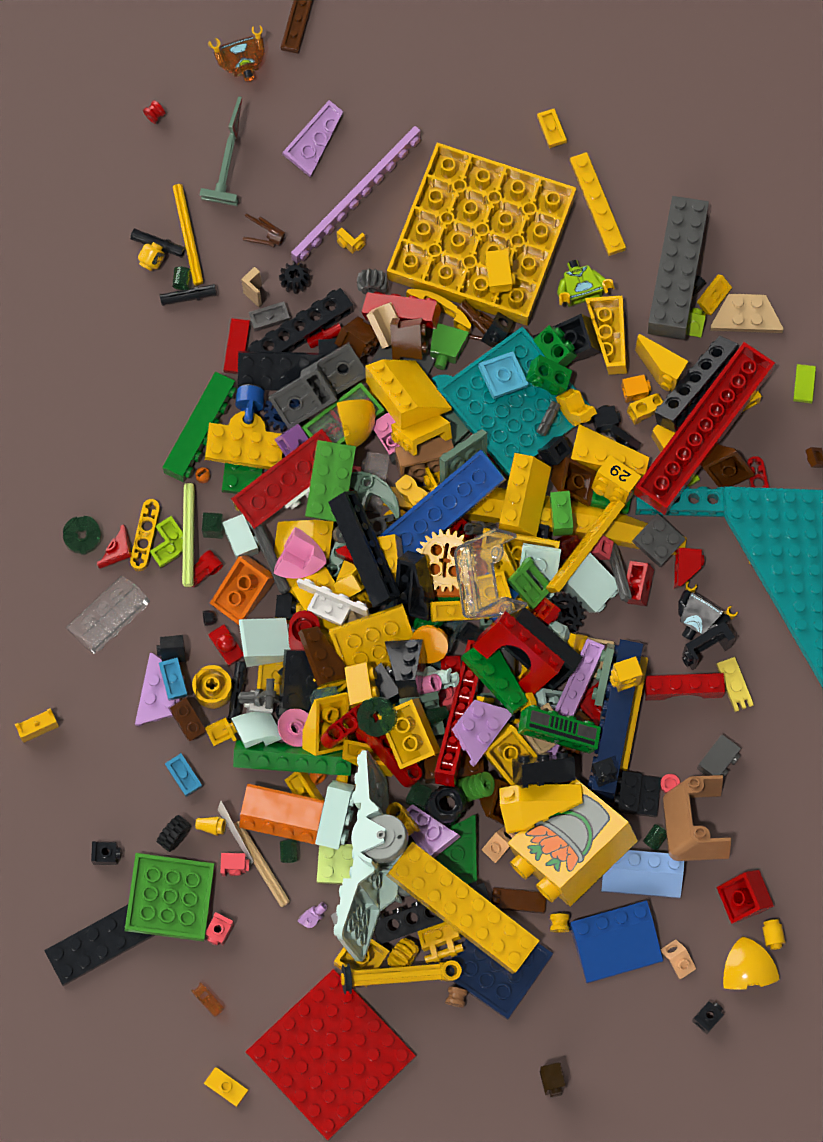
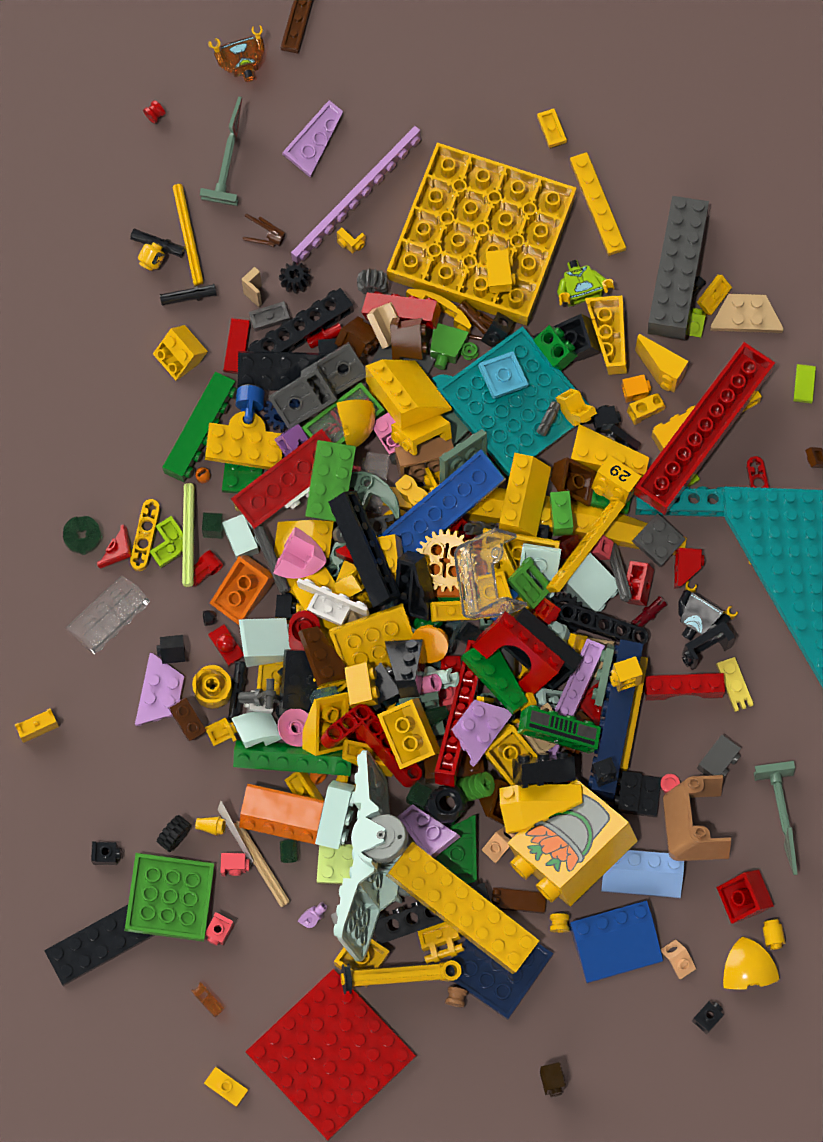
dark azure plate [159,658,188,701] -> none
dark azure plate [165,753,202,797] -> none
clear green beam [172,266,191,290] -> none
clear green plate [357,697,397,737] -> none
yellow piece [386,802,420,836] -> none
yellow gear [387,938,419,967] -> none
green brick [526,355,572,396] -> none
black brick [537,436,572,466] -> none
clear green beam [643,824,667,851] -> none
black brick [655,335,739,433] -> none
reddish brown slope [702,444,754,487] -> none
none -> yellow slope [153,325,208,381]
none -> bright green plate [460,342,478,360]
none -> black beam [557,603,649,644]
none -> dark red pin [631,596,667,628]
none -> sand green piece [754,761,798,875]

